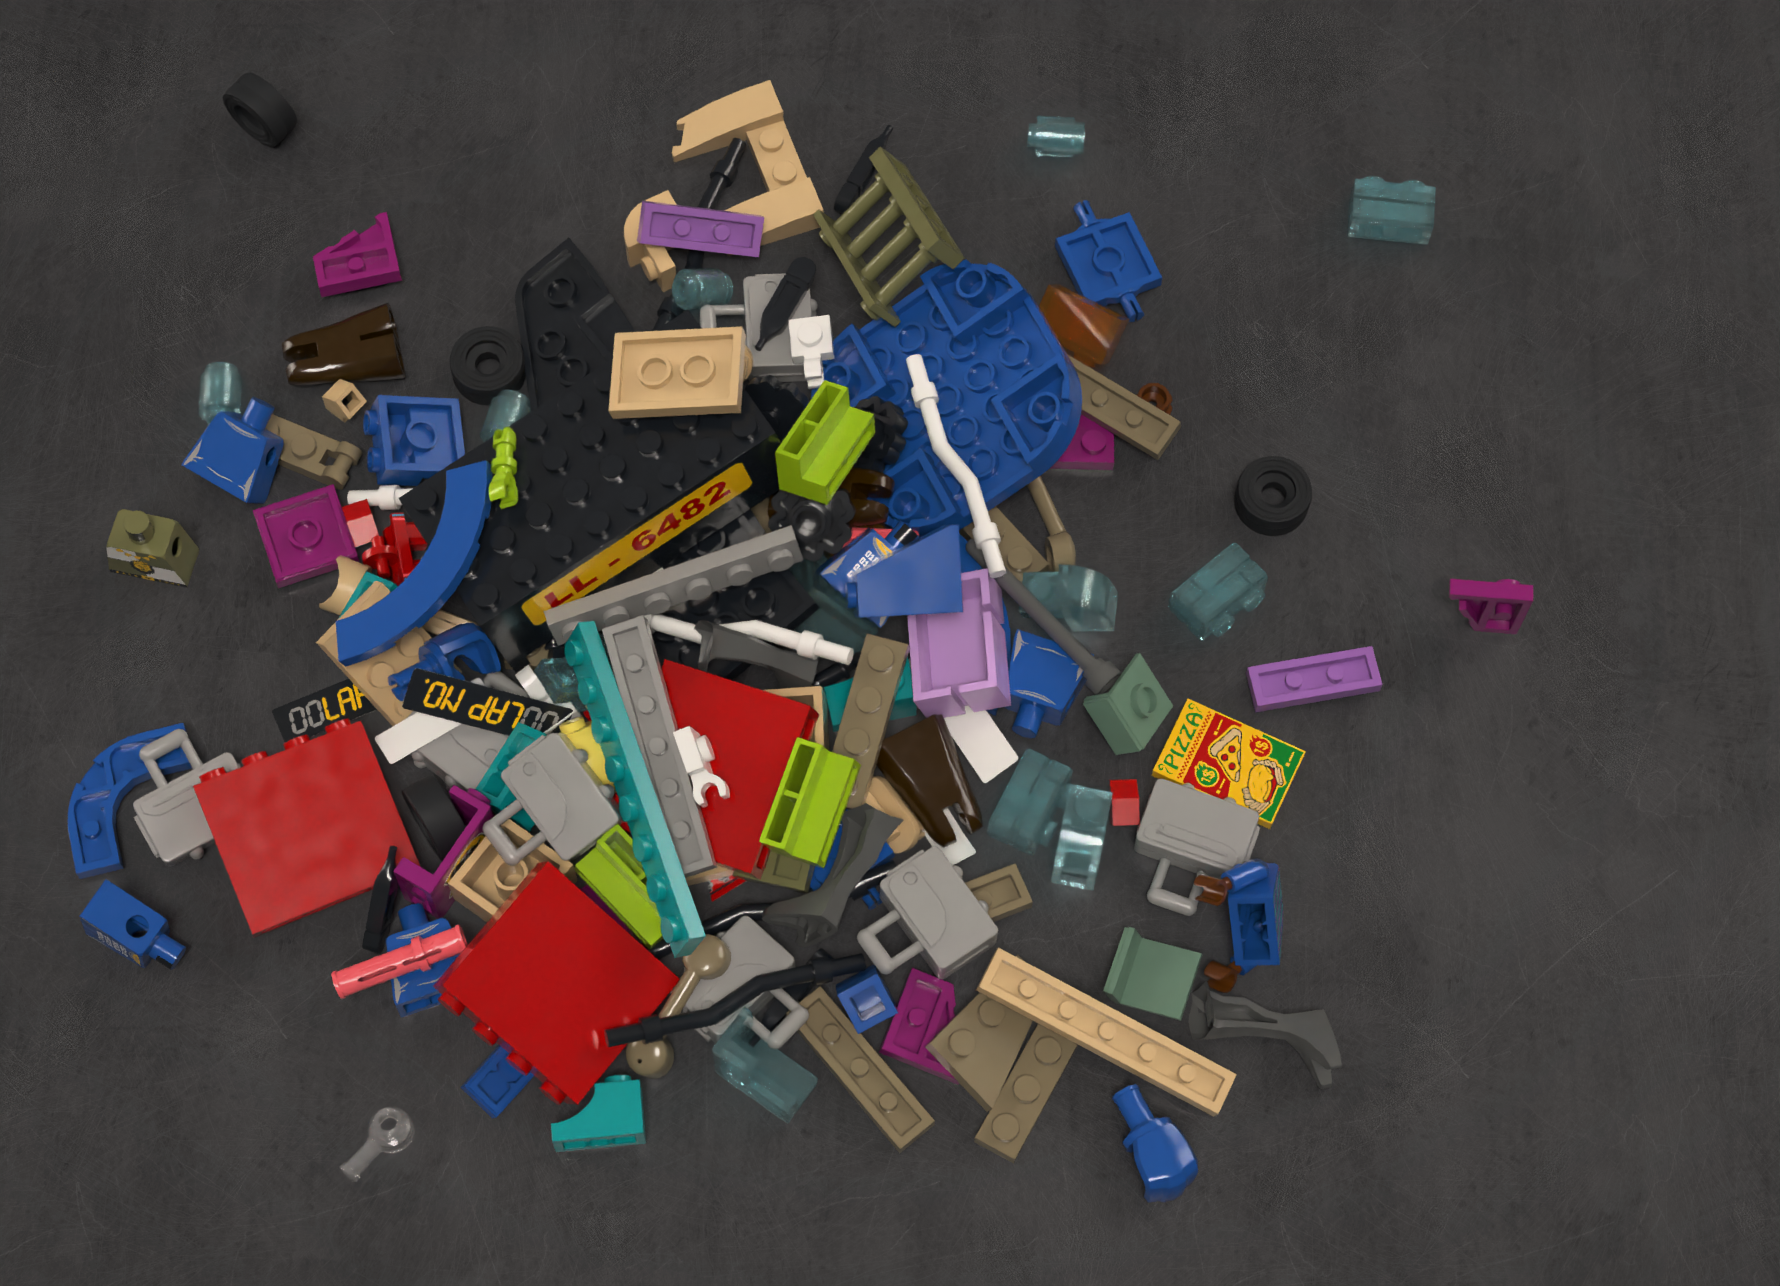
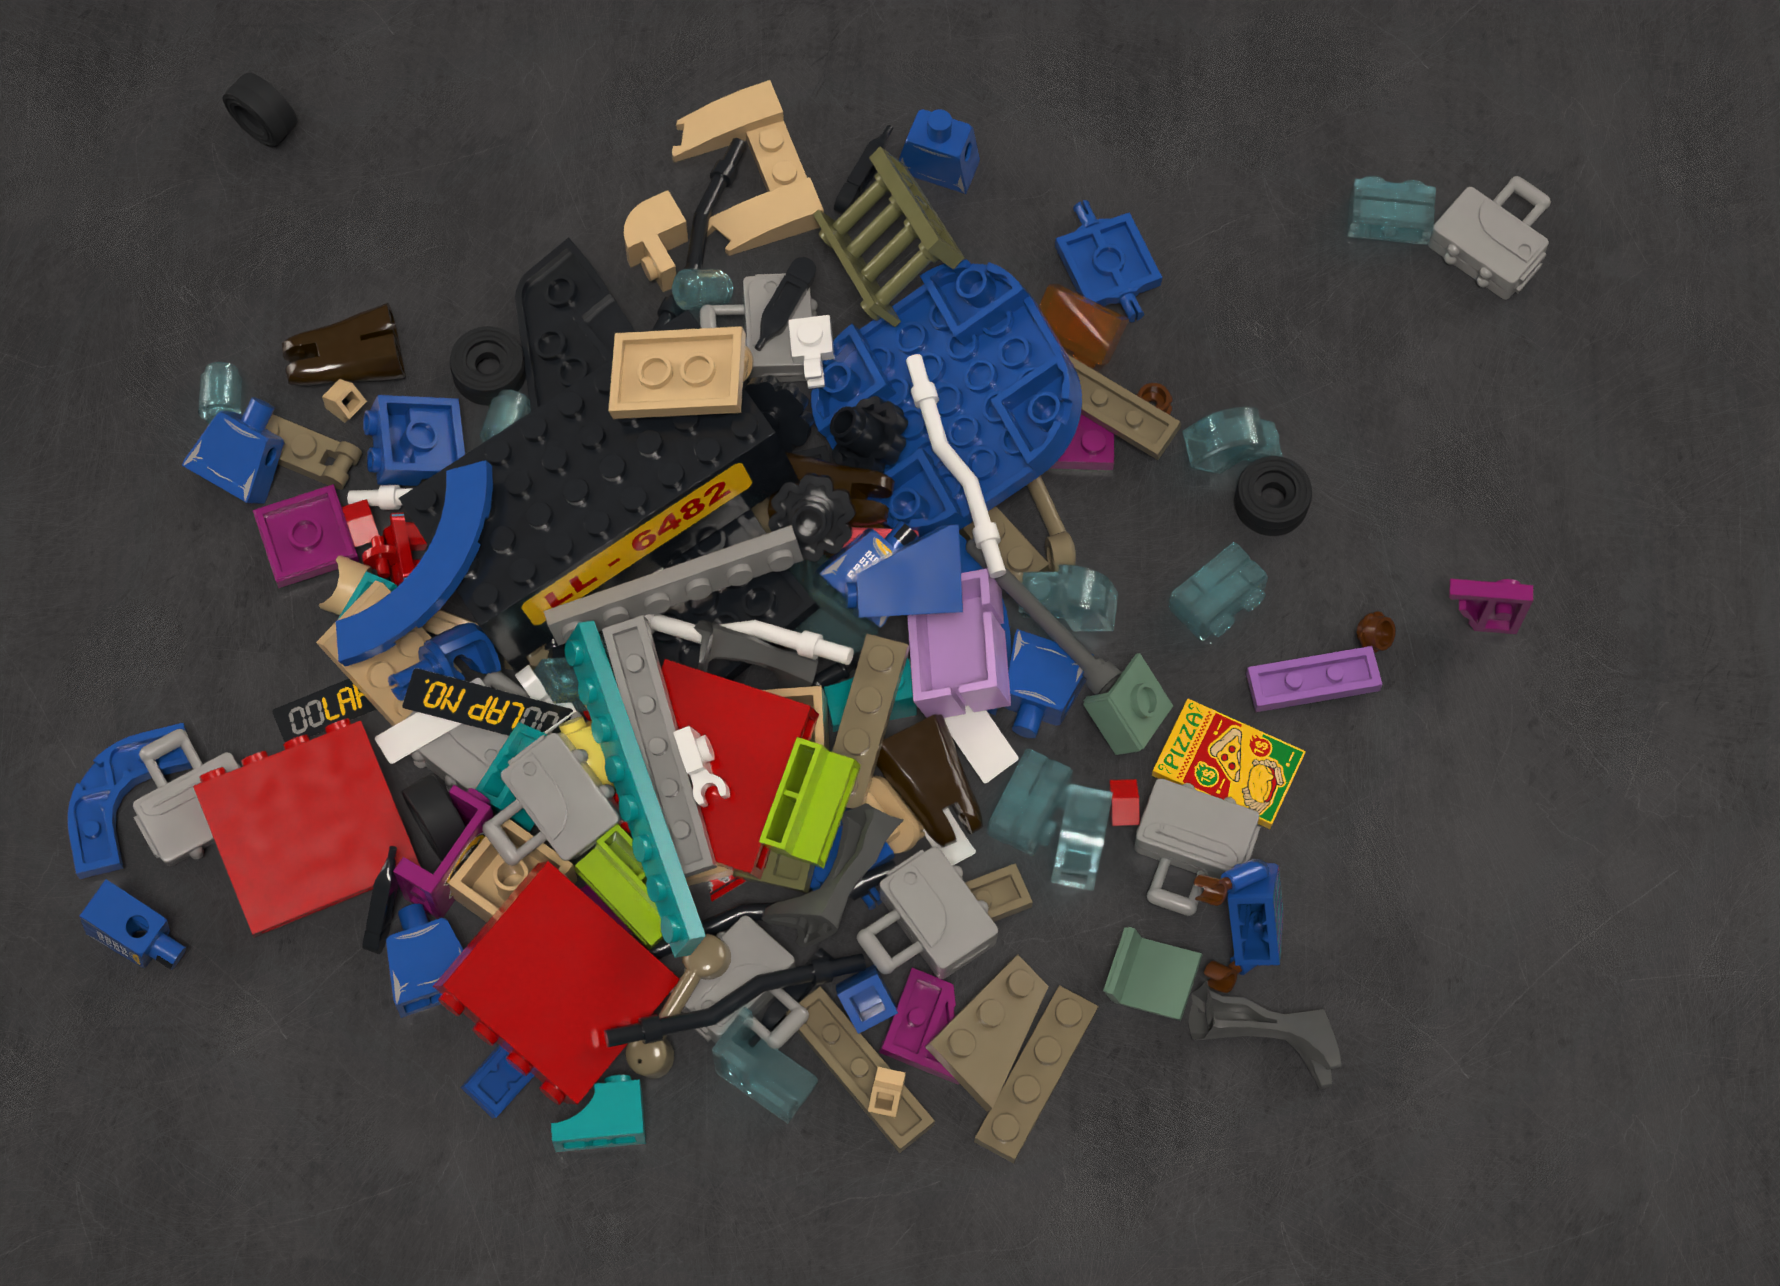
olive torso [106,509,200,588] -> none
magenta wing [313,212,402,297] -> none
coral pin [331,924,468,999] -> none
clear bar [339,1106,414,1183] -> none
lime piece [489,427,518,509] -> none
medium lavender plate [637,201,764,257] -> none
lime piece [775,380,875,505] -> none
tan plate [976,948,1237,1117] -> none
clear light blue brick [1027,115,1085,158] -> none
blue piece [1112,1084,1198,1203] -> none
none -> tan piece [868,1067,906,1117]
none -> blue torso [899,109,980,194]
none -> clear light blue brick [1182,407,1283,474]
none -> reddish brown plate [1357,611,1396,653]
none -> light grey piece [1428,176,1551,300]

